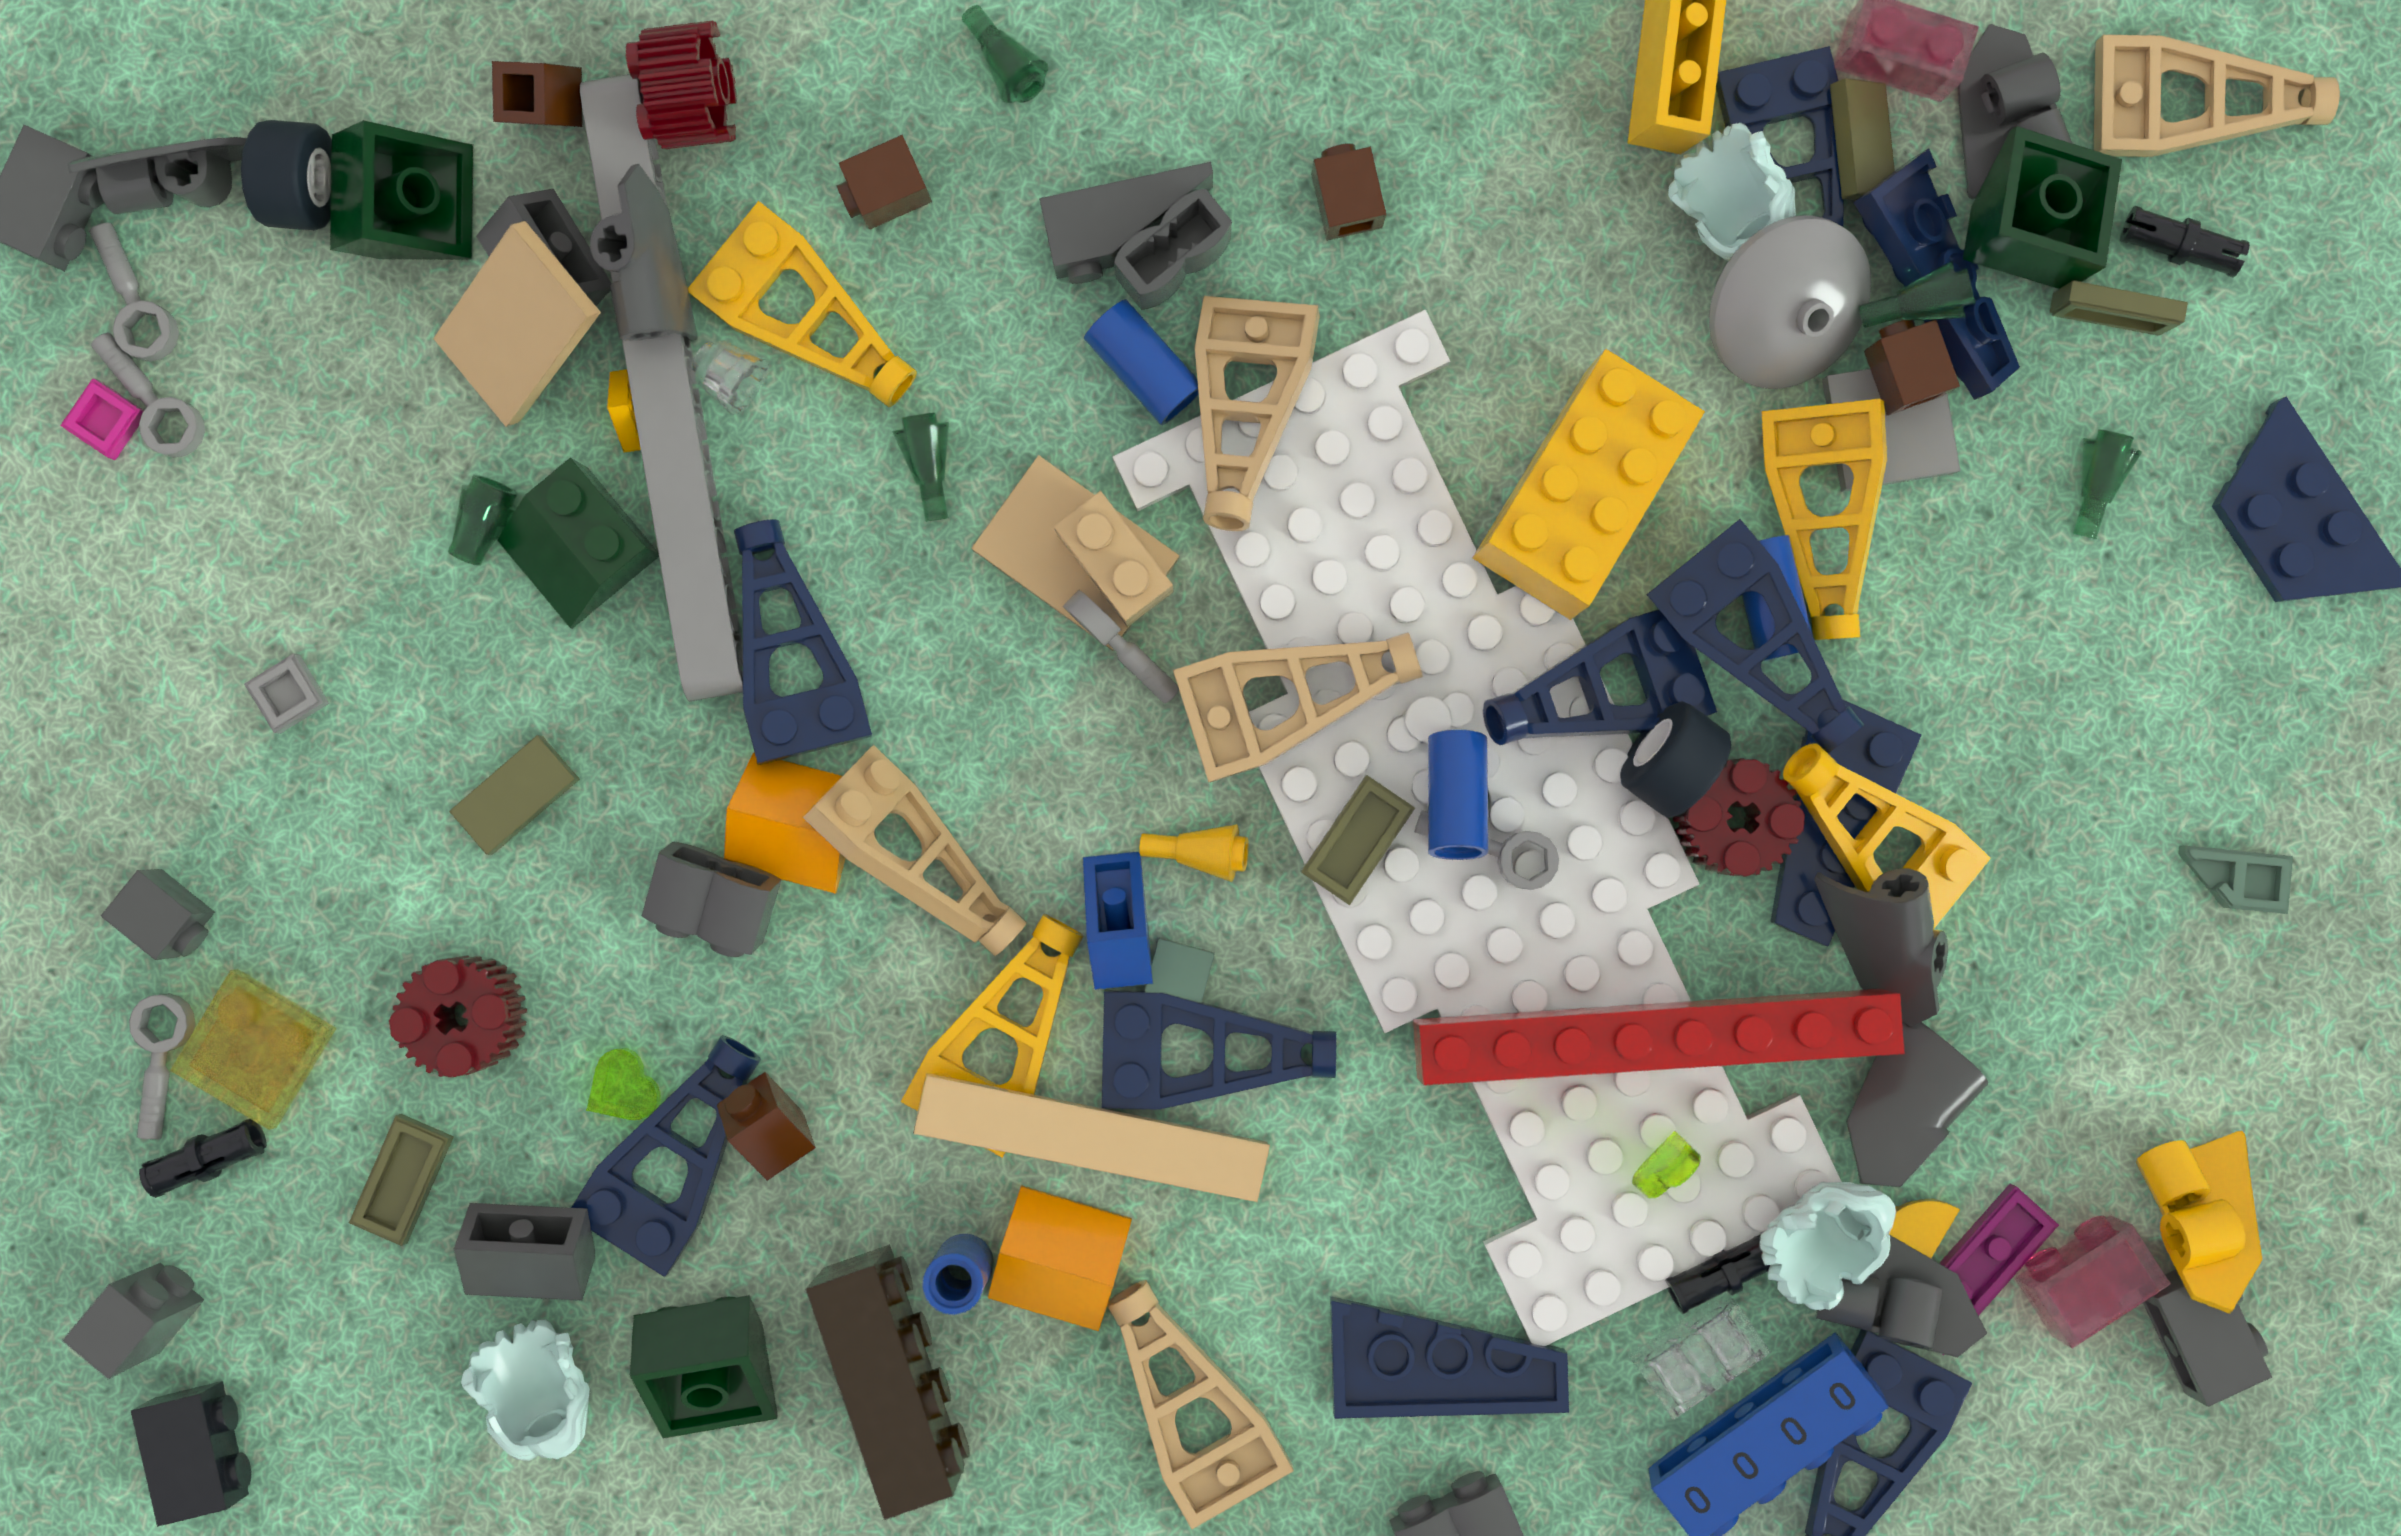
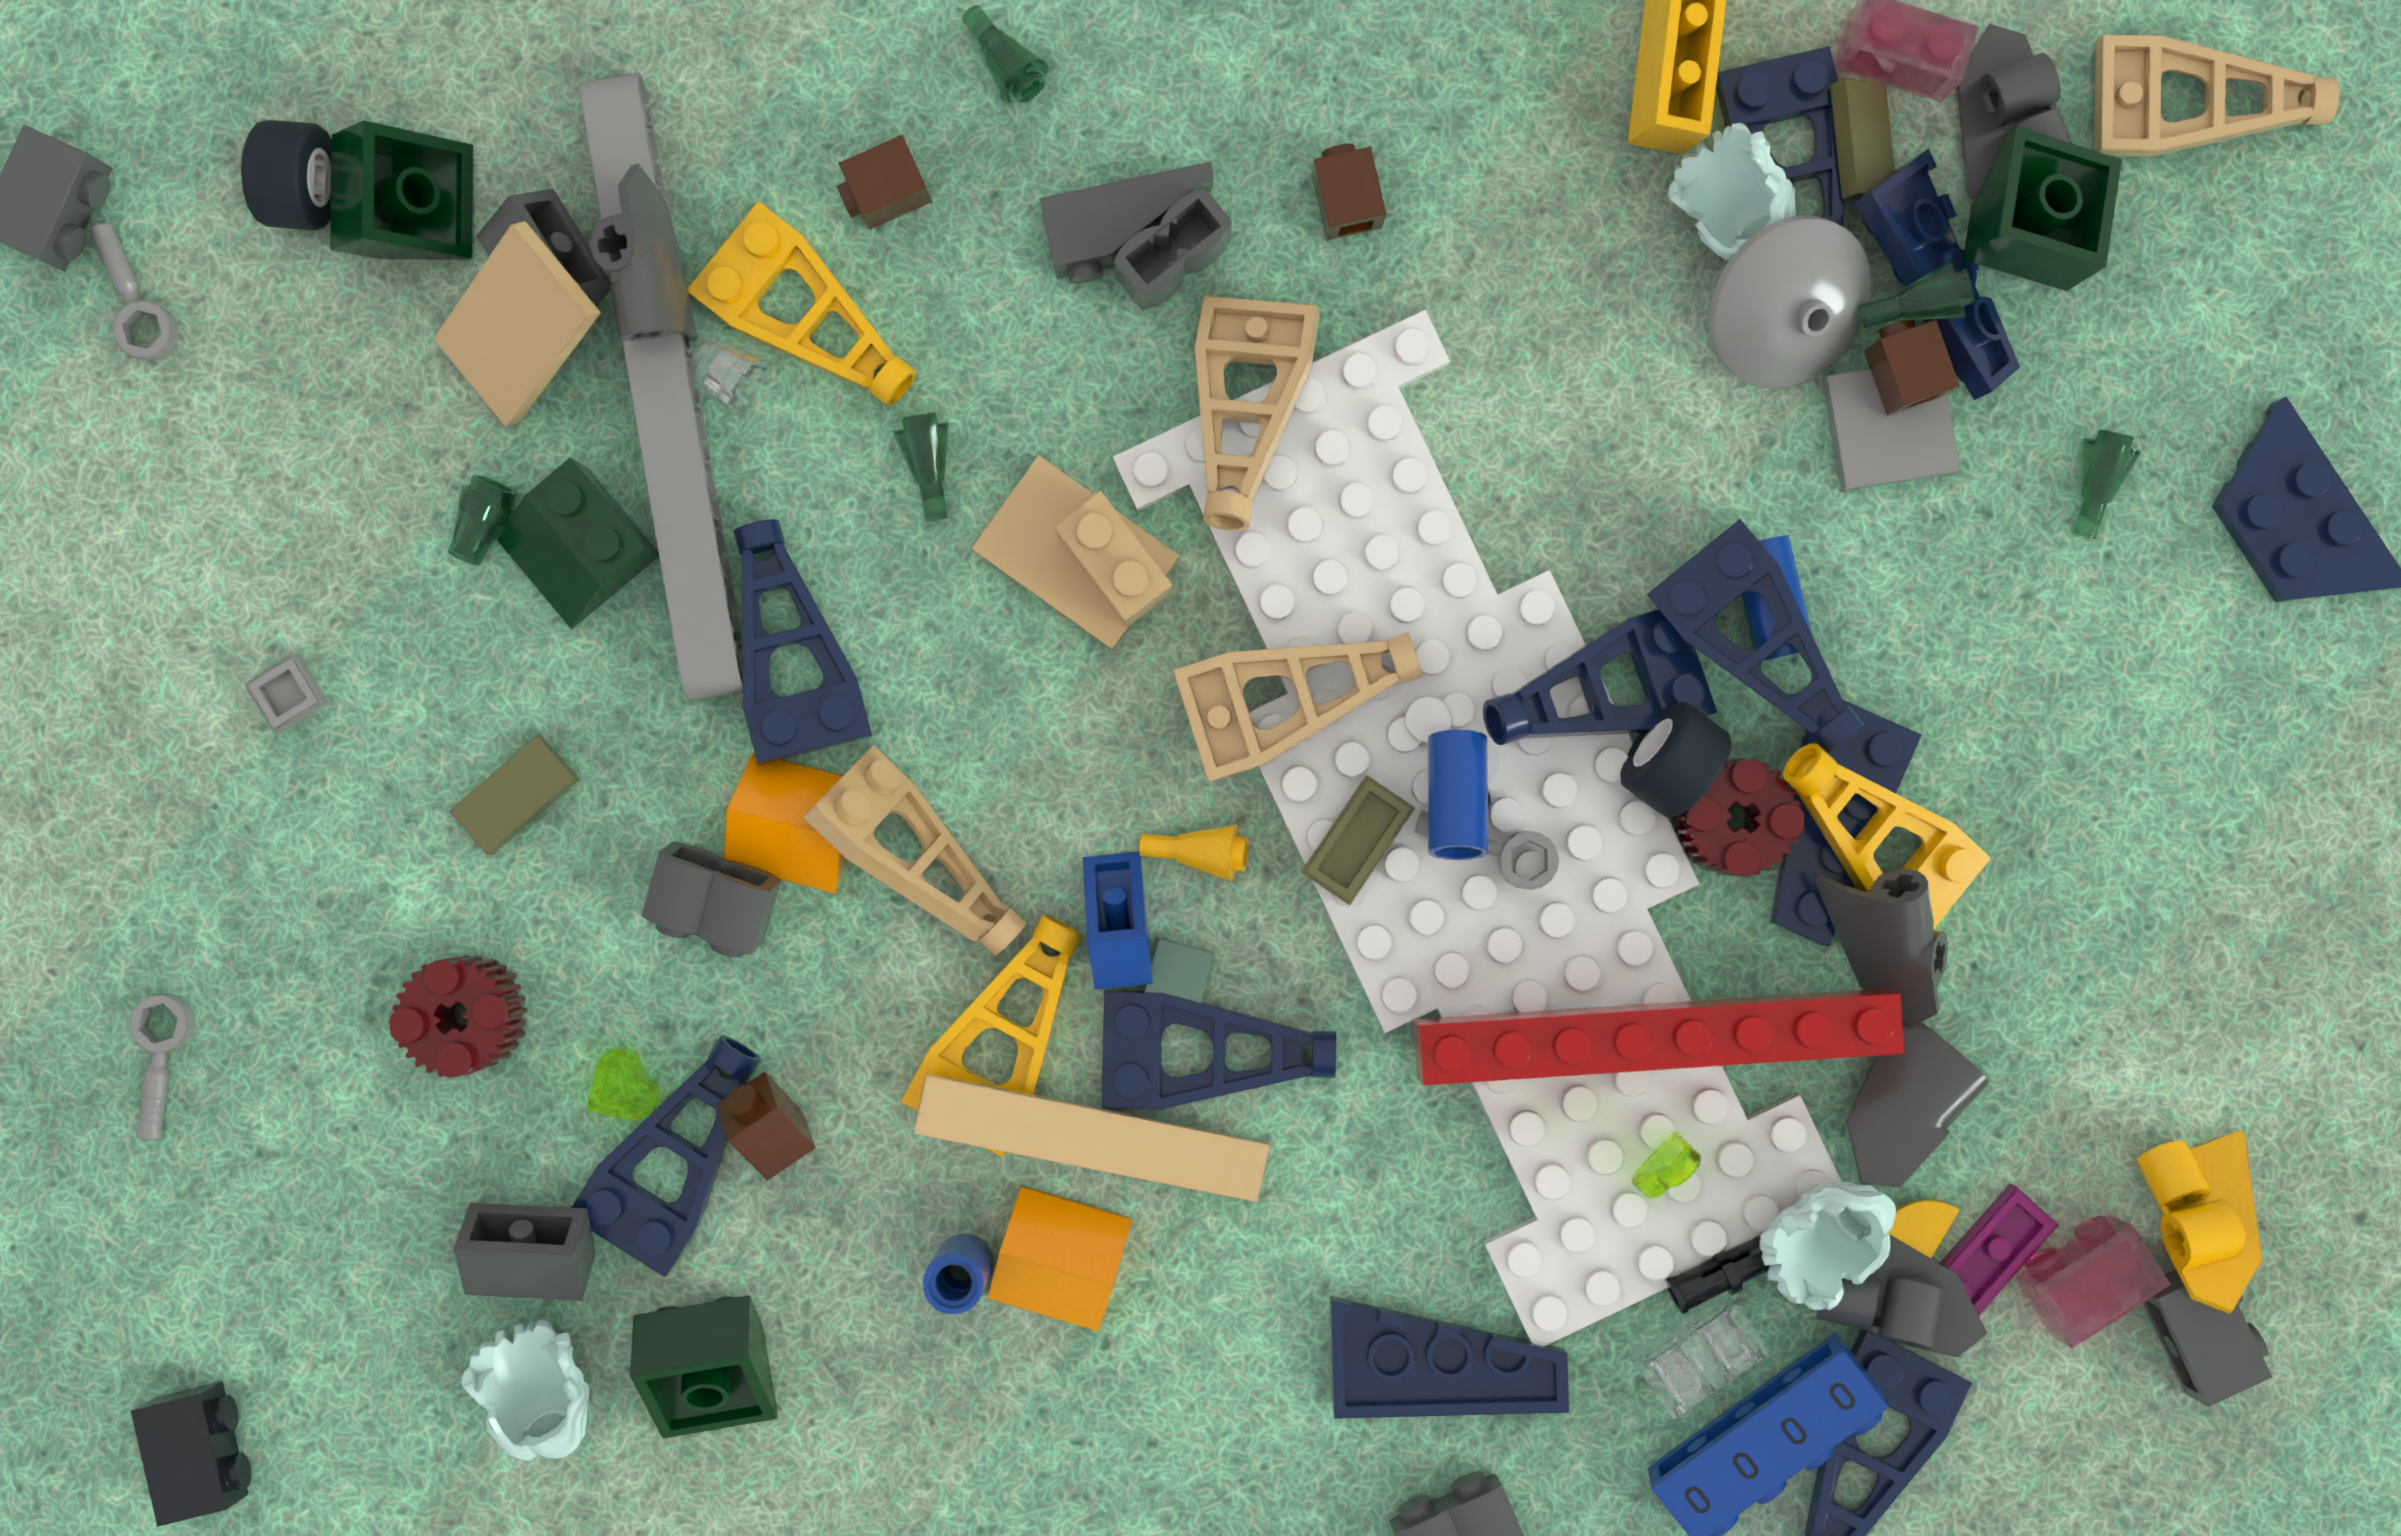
dark pink tile [60,378,144,460] -> none
dark grey brick [62,1263,205,1379] -> none
dark grey panel [68,137,247,214] -> none
light grey piece [91,333,205,458] -> none
dark grey brick [101,869,215,960] -> none
black pin [139,1118,267,1198] -> none
clear yellow plate [170,969,337,1130] -> none
olive tile [349,1114,454,1246] -> none
reddish brown brick [492,61,582,127] -> none
yellow tile [607,369,641,453] -> none
dark red brick [626,20,737,149] -> none
dark brown brick [806,1245,970,1520] -> none
light grey piece [1063,590,1179,703] -> none
blue pin [1084,299,1199,425] -> none
tan plate [1107,1280,1294,1529] -> none
yellow brick [1472,349,1705,620] -> none
yellow plate [1761,399,1887,640] -> none
olive tile [2050,281,2188,336] -> none
black pin [2120,205,2250,277] -> none
sand green tile [2179,845,2293,914] -> none

